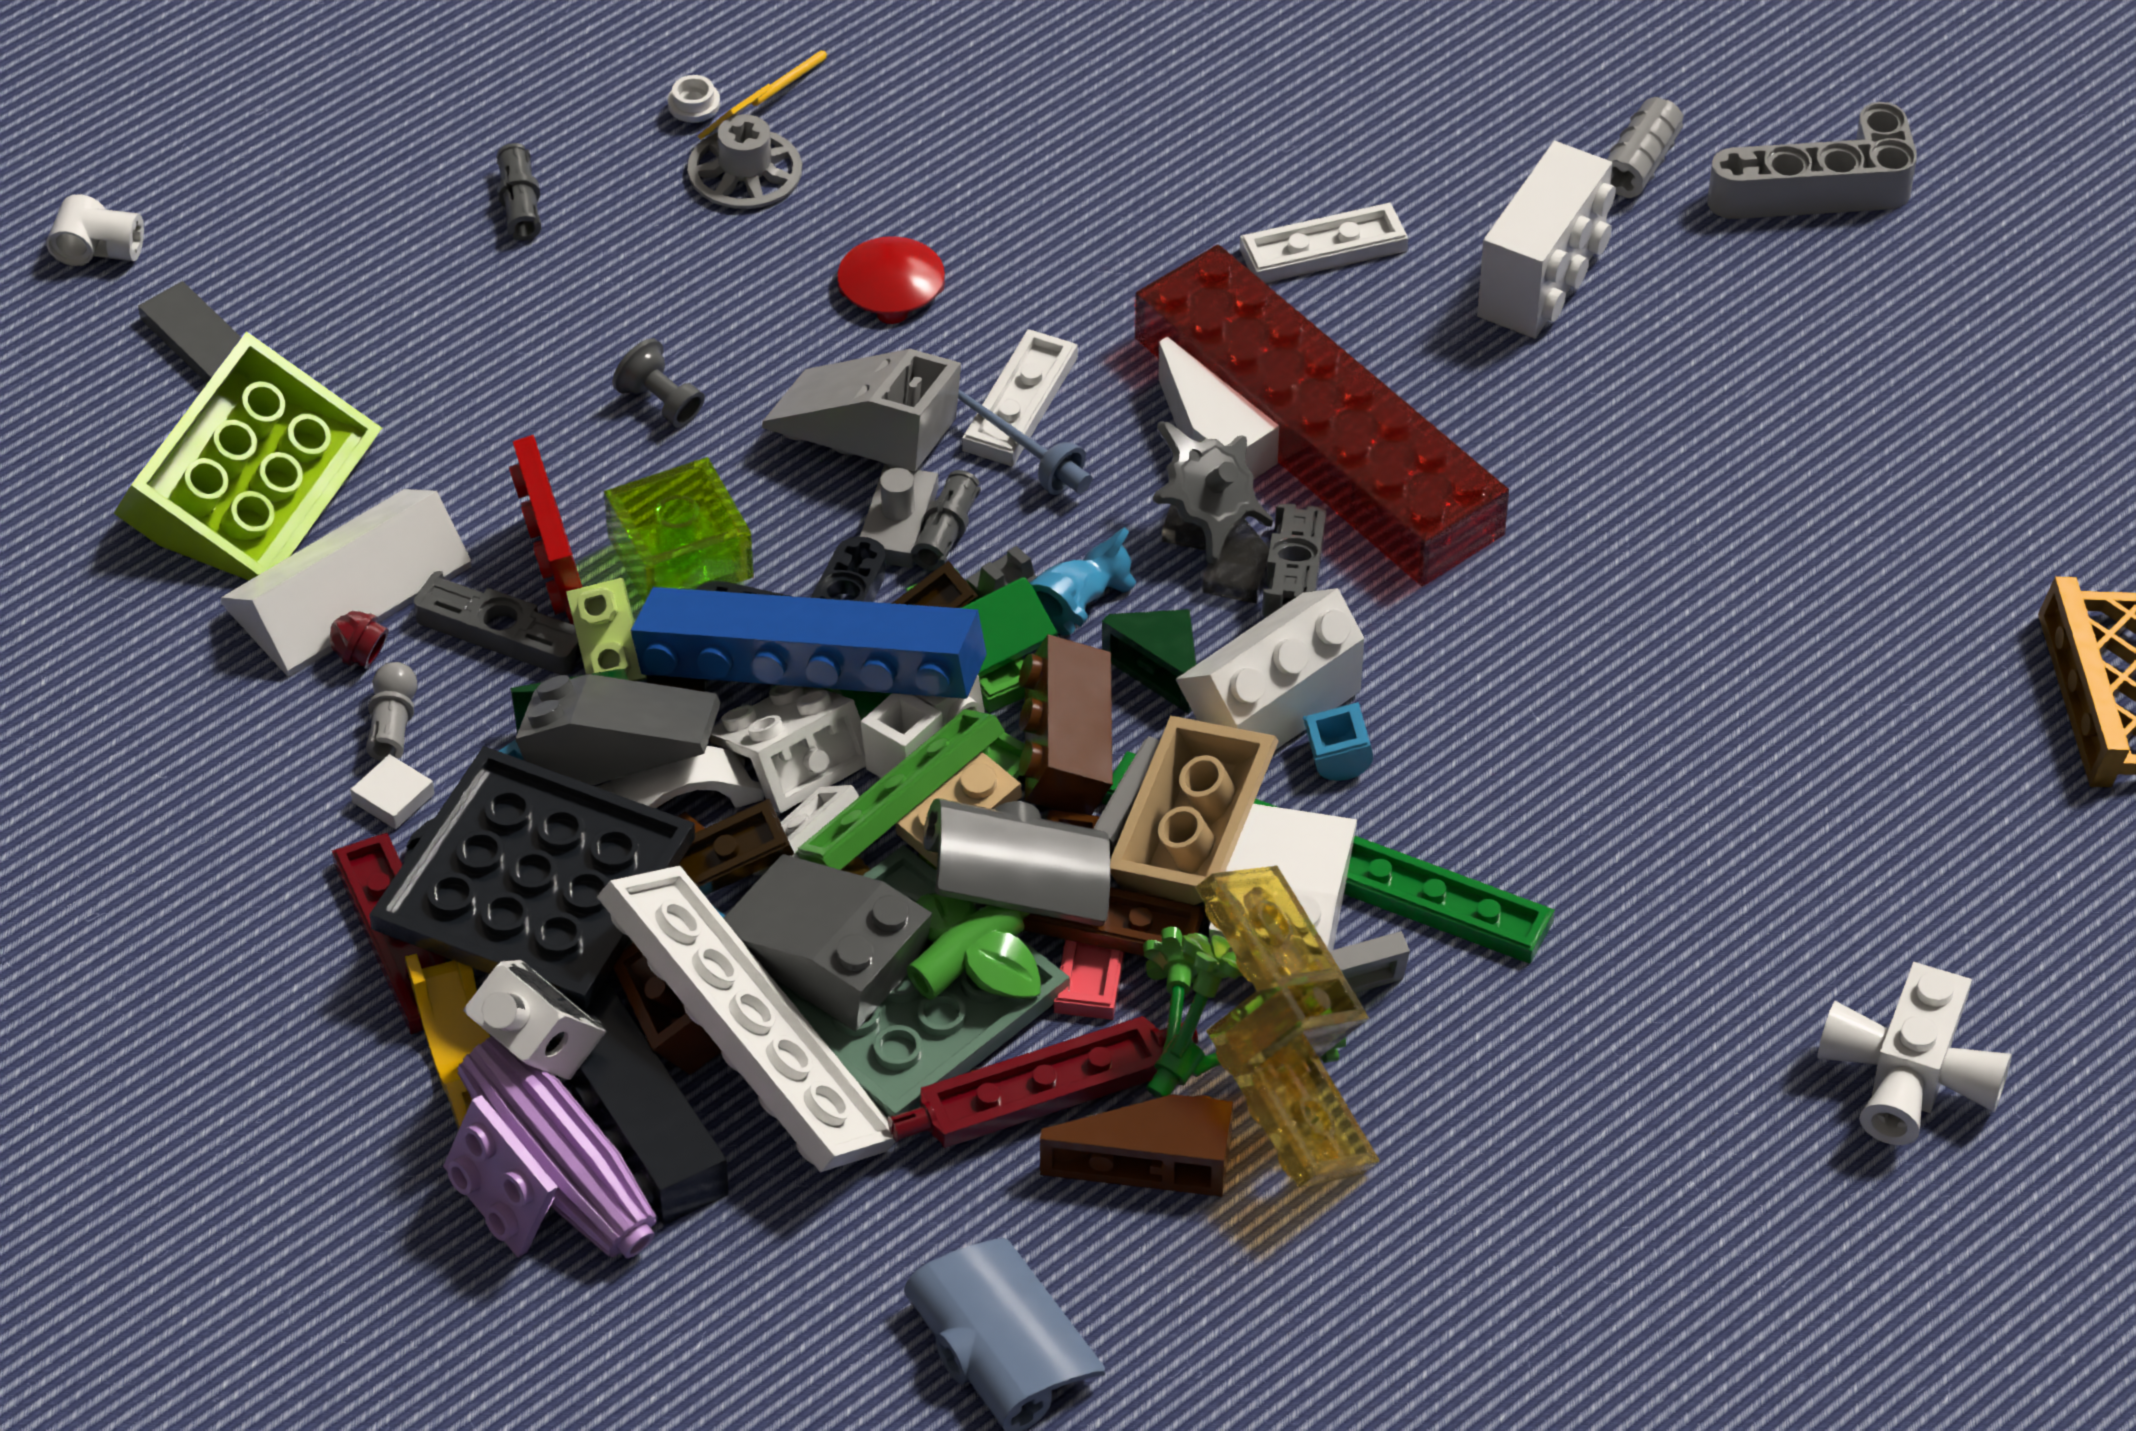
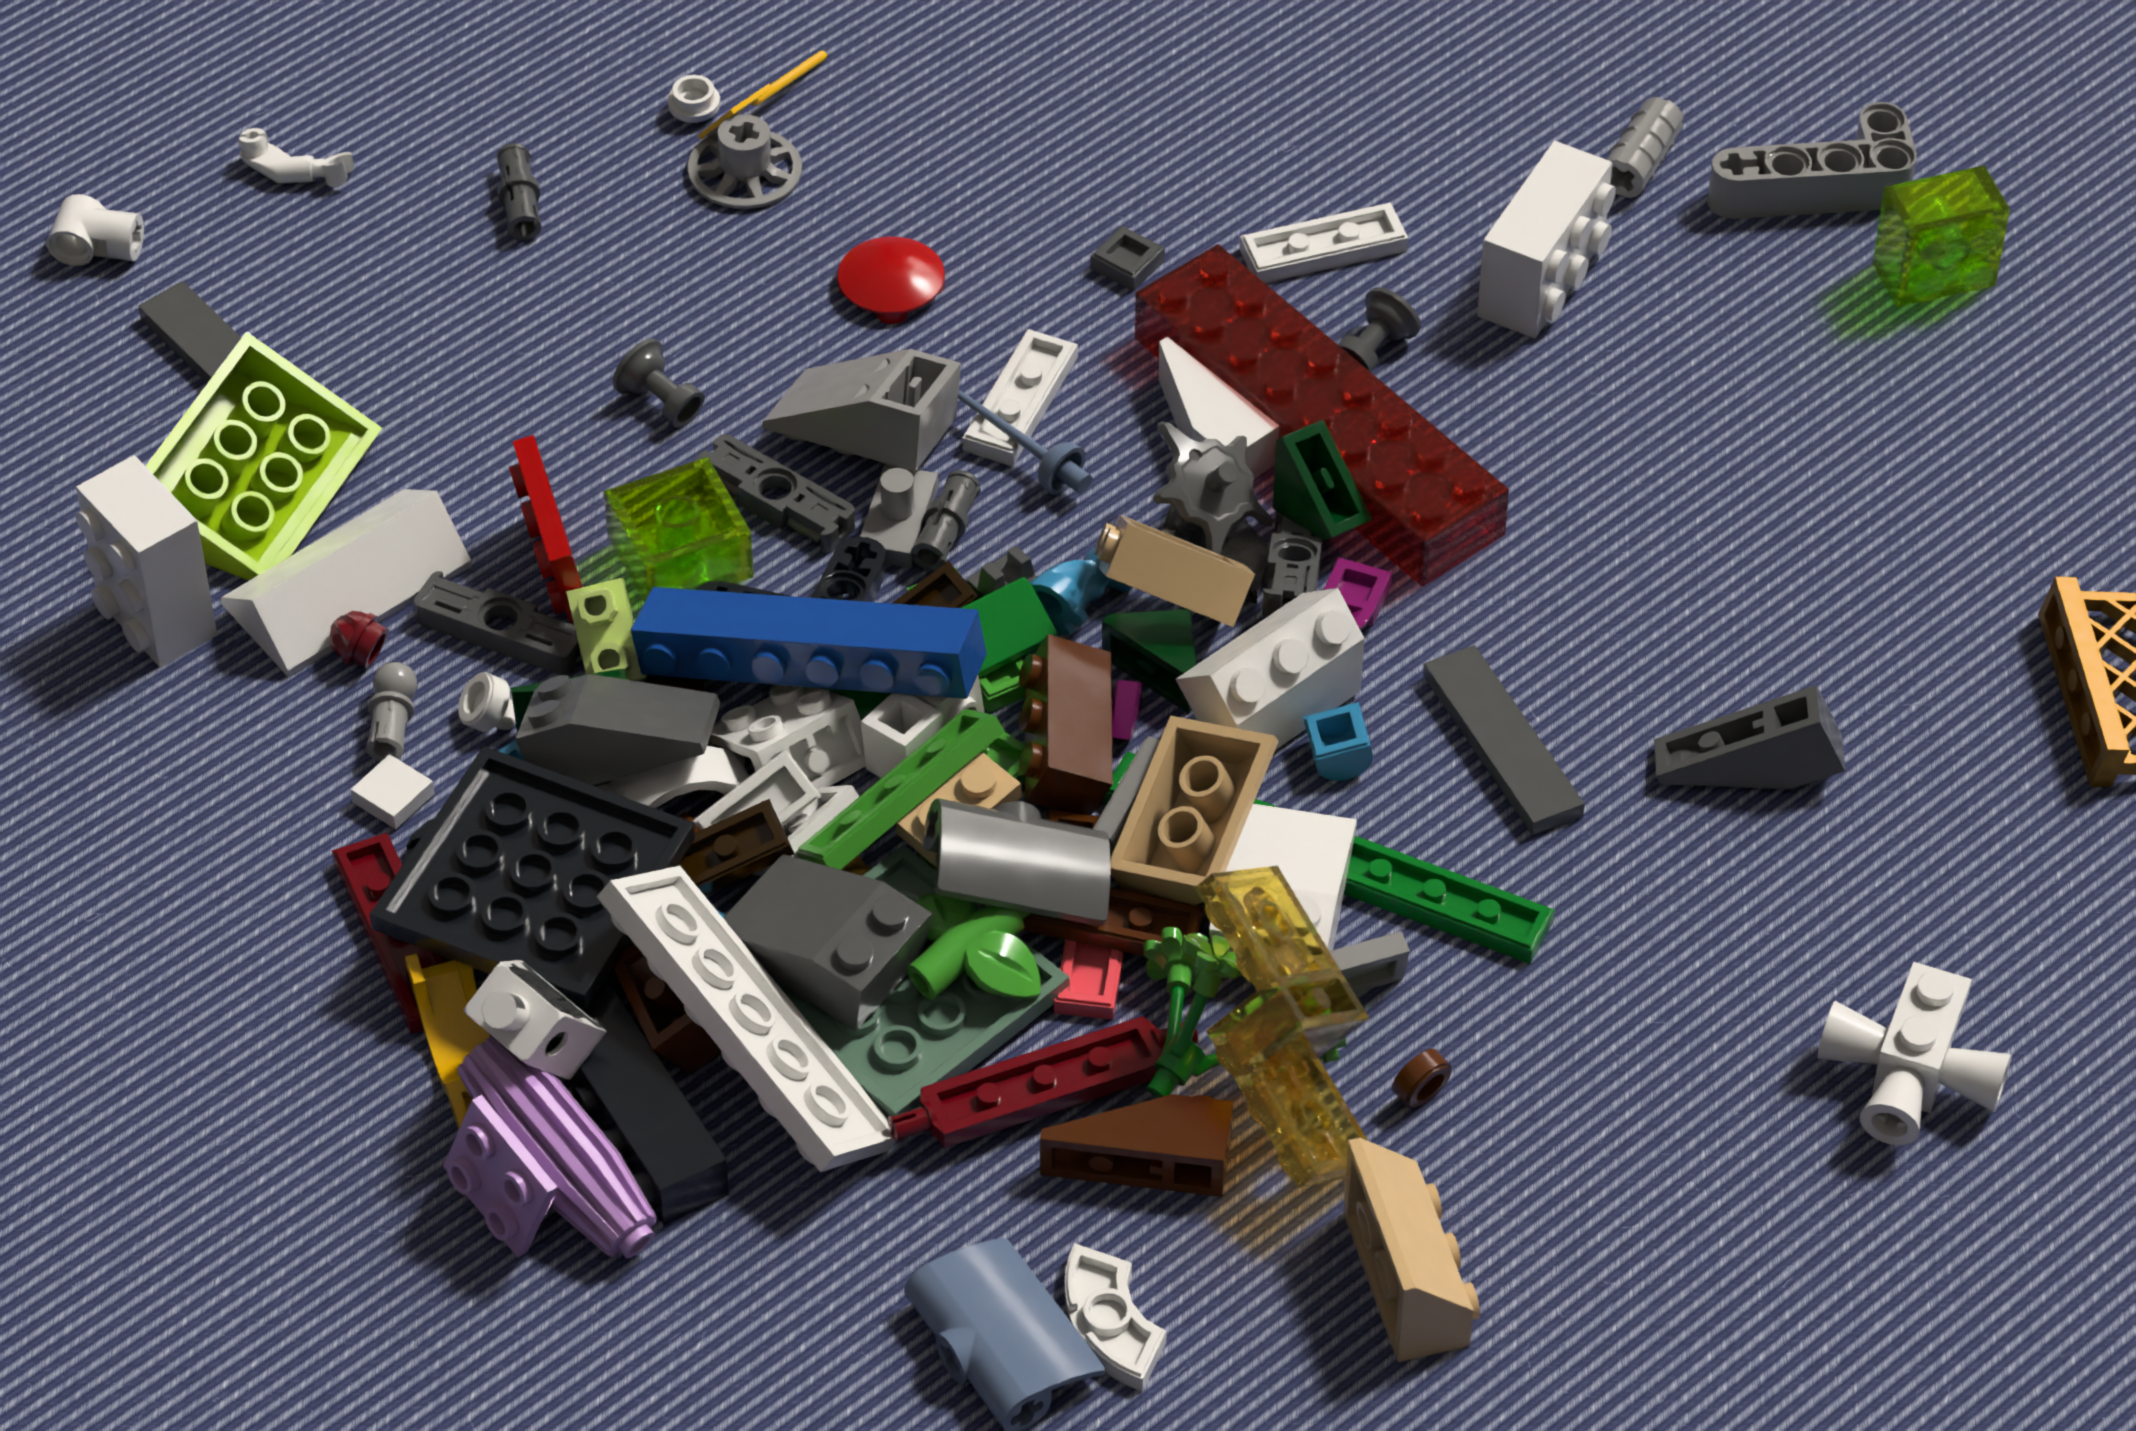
none -> white brick [76,455,217,667]
none -> white arm [238,128,355,188]
none -> white tile [458,672,515,732]
none -> white tile [691,750,821,831]
none -> dark grey piece [696,434,855,553]
none -> white tile [1065,1243,1166,1392]
none -> dark grey tile [1090,226,1165,292]
none -> tan window [1094,514,1255,627]
none -> magenta tile [1112,680,1144,740]
none -> dark green slope [1272,419,1373,541]
none -> magenta plate [1323,557,1392,630]
none -> dark grey piece [1333,287,1421,378]
none -> tan slope [1343,1138,1480,1362]
none -> reddish brown tile [1391,1049,1452,1108]
none -> dark grey tile [1423,645,1585,836]
none -> dark grey slope [1654,685,1845,789]
none -> clear neon green brick [1872,165,2010,307]

